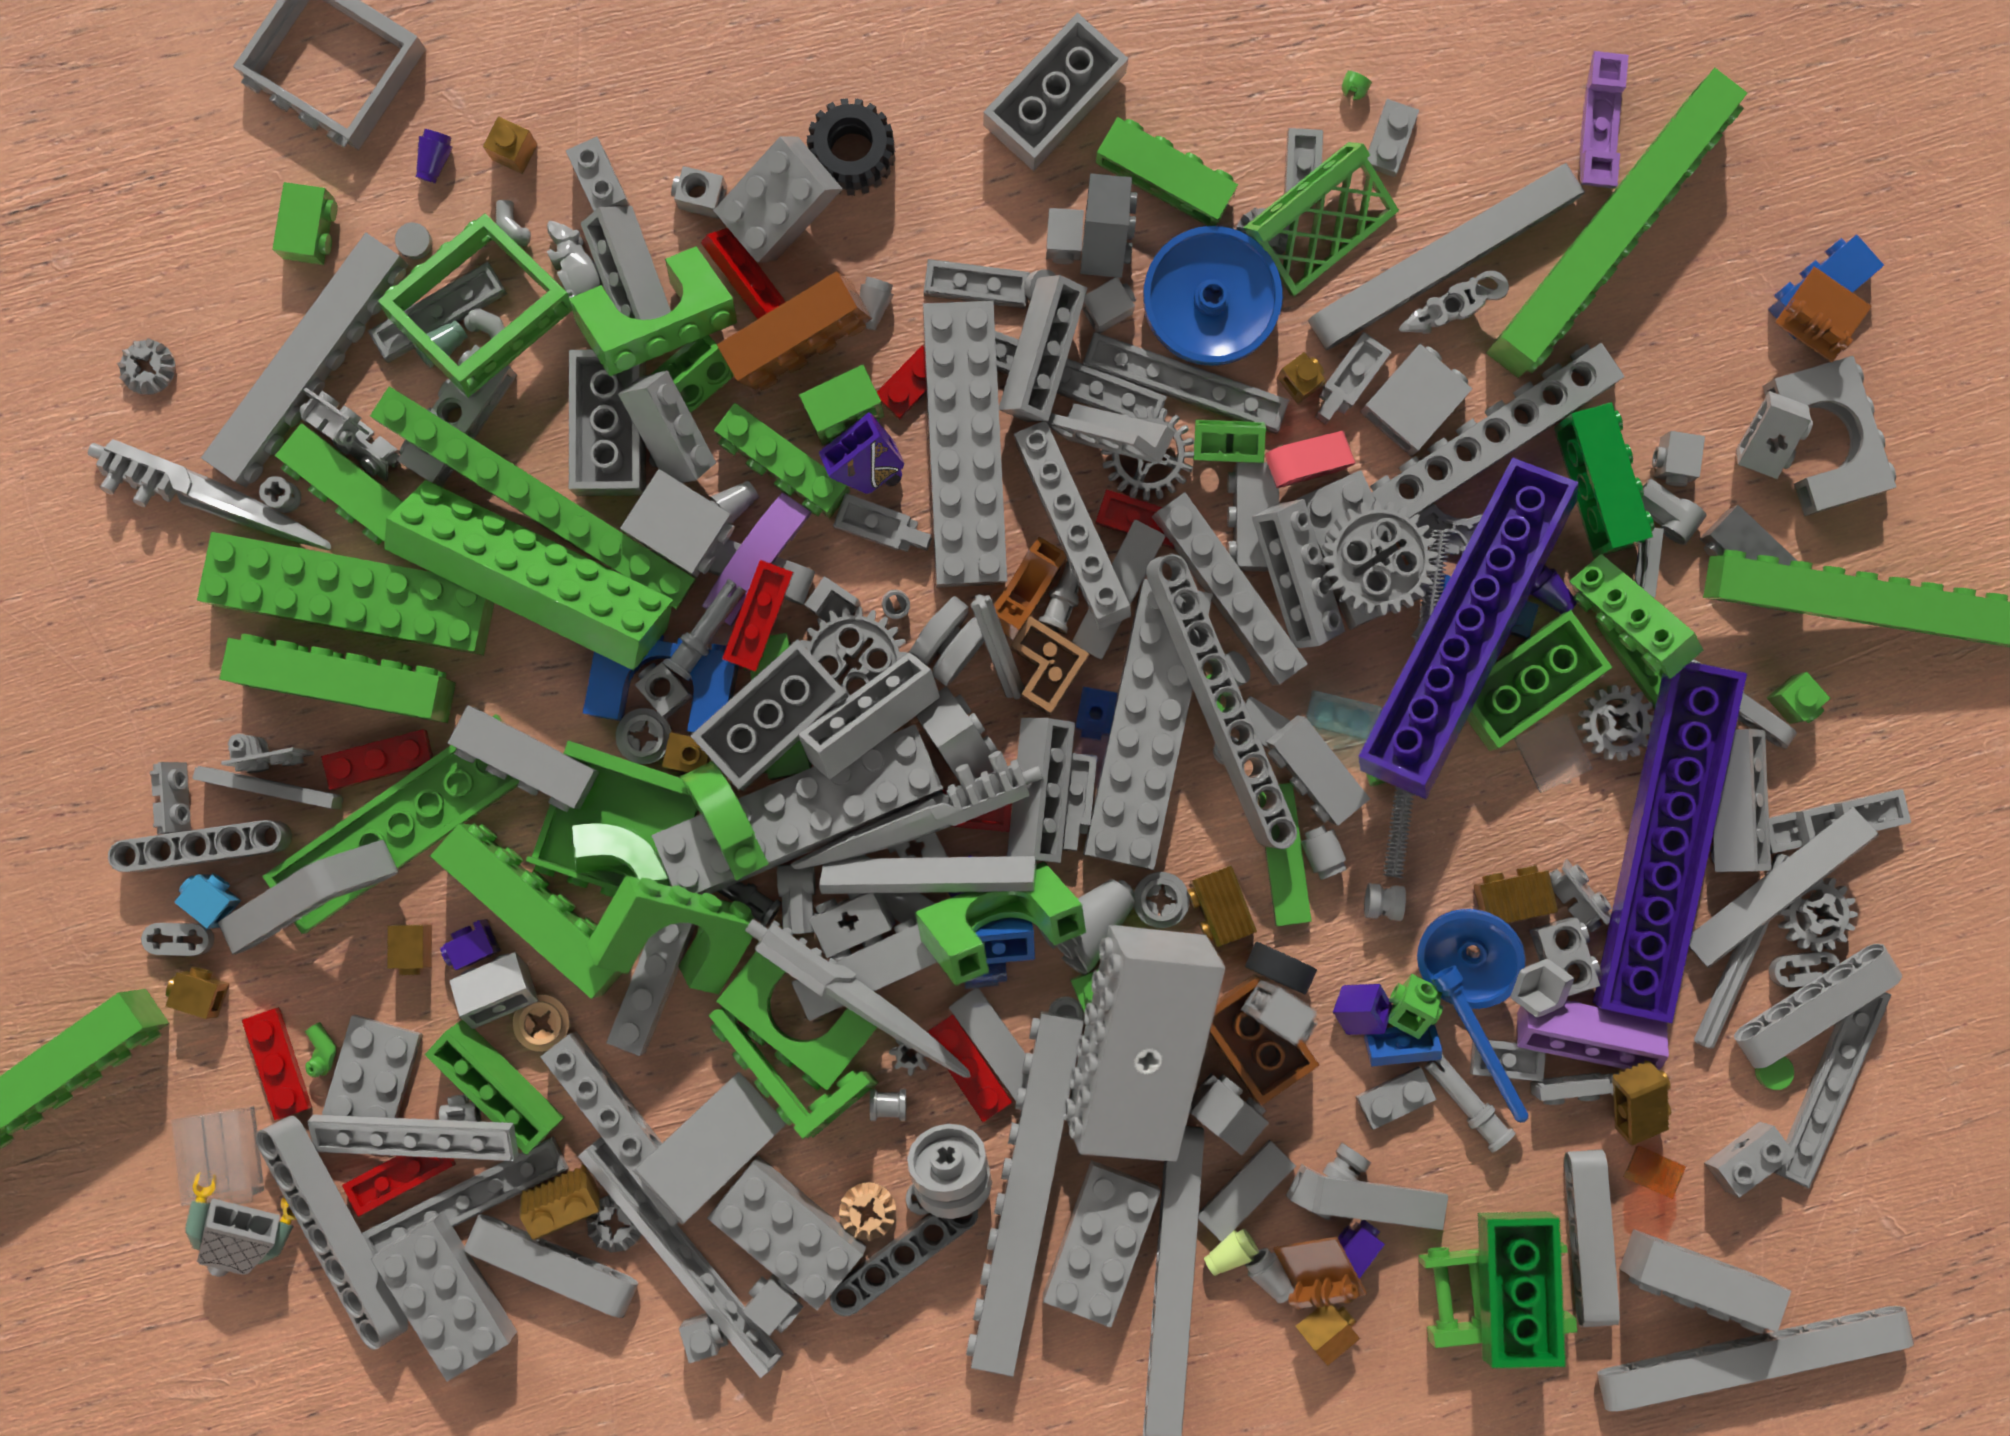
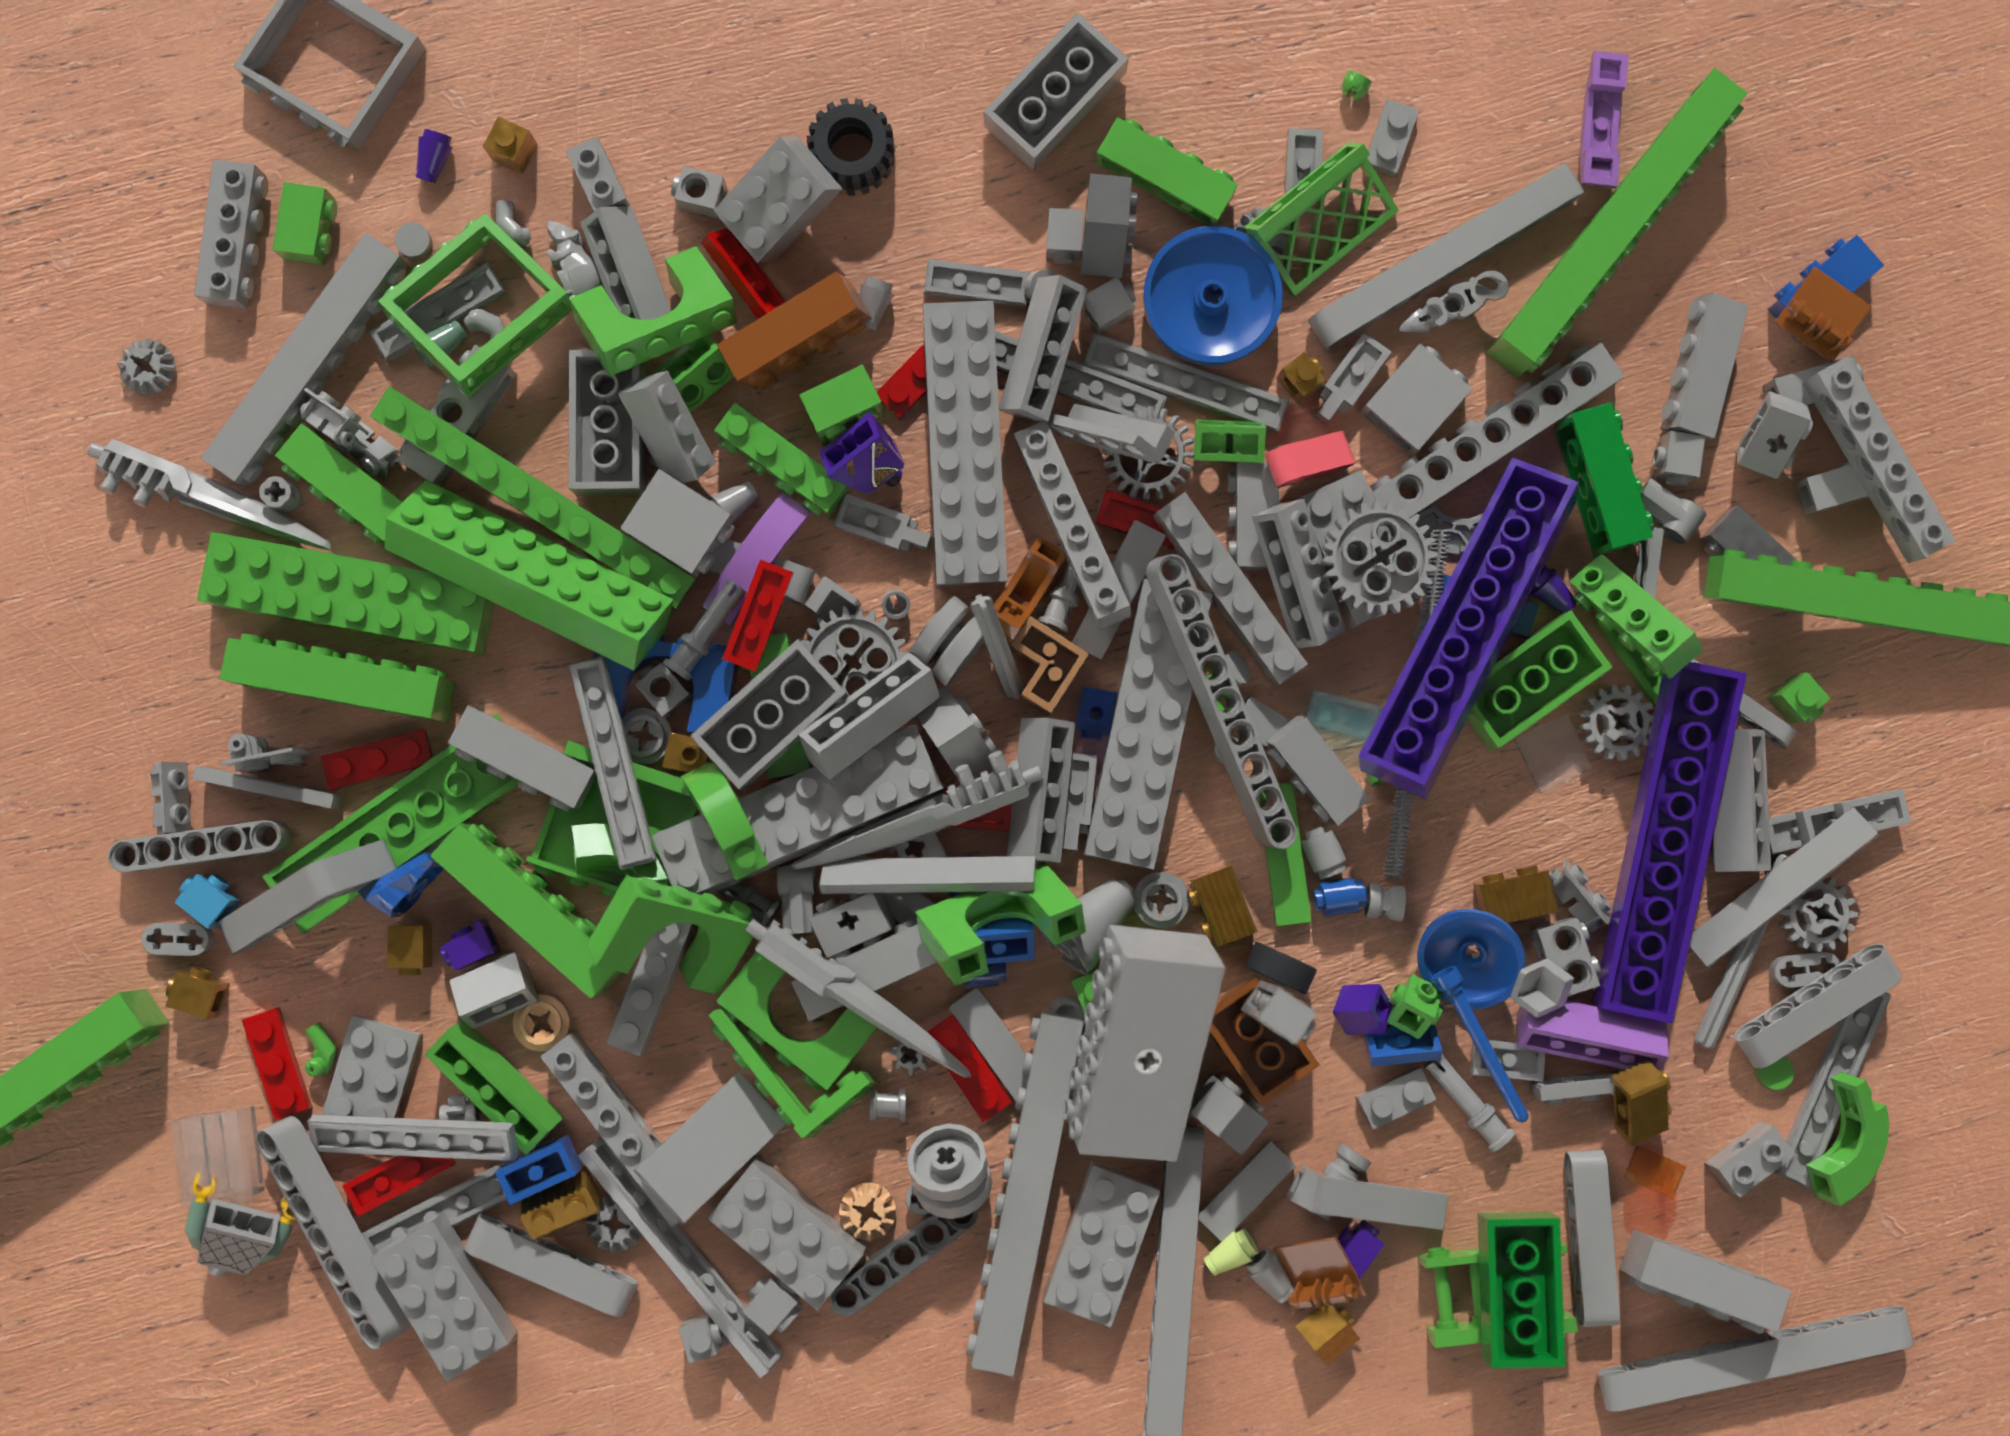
none -> light grey brick [194,160,268,309]
none -> blue slope [357,853,444,917]
none -> blue brick [495,1135,583,1205]
none -> light grey tile [569,656,657,870]
none -> blue brick [1313,877,1367,917]
none -> light grey brick [1660,293,1749,440]
none -> light grey brick [1802,356,1956,563]
none -> bright green arch [1805,1072,1889,1206]

